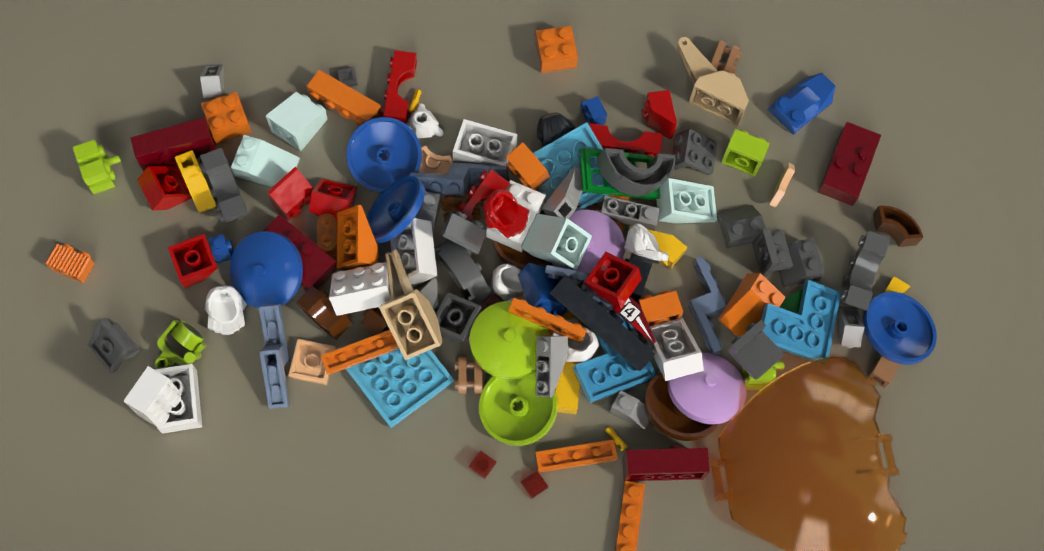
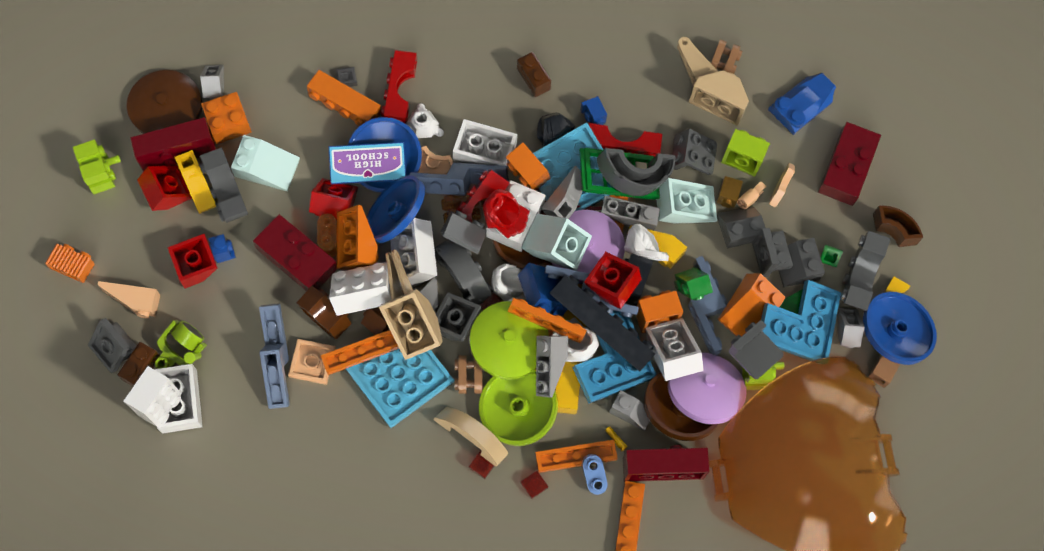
white hair [204,285,247,335] -> none
blue dish [230,231,303,308] -> none
light aqua slope [266,92,328,152] -> none
slope [267,167,313,221] -> none
yellow pin [409,89,421,114] -> none
light grey slope [416,191,441,234] -> none
orange brick [535,26,578,73] -> none
sticker [612,297,656,344] -> none
red slope [641,90,677,139] -> none
none -> light nougat slope [98,281,160,318]
none -> reddish brown brick [117,342,160,387]
none -> reddish brown dish [127,70,202,134]
none -> tile [329,142,406,185]
none -> tan slope [434,407,508,466]
none -> reddish brown brick [517,52,552,97]
none -> medium blue plate [582,454,608,495]
none -> green brick [674,267,713,300]
none -> pearl gold brick [716,176,743,208]
none -> light nougat bar [737,182,766,210]
none -> green slope [820,245,843,267]

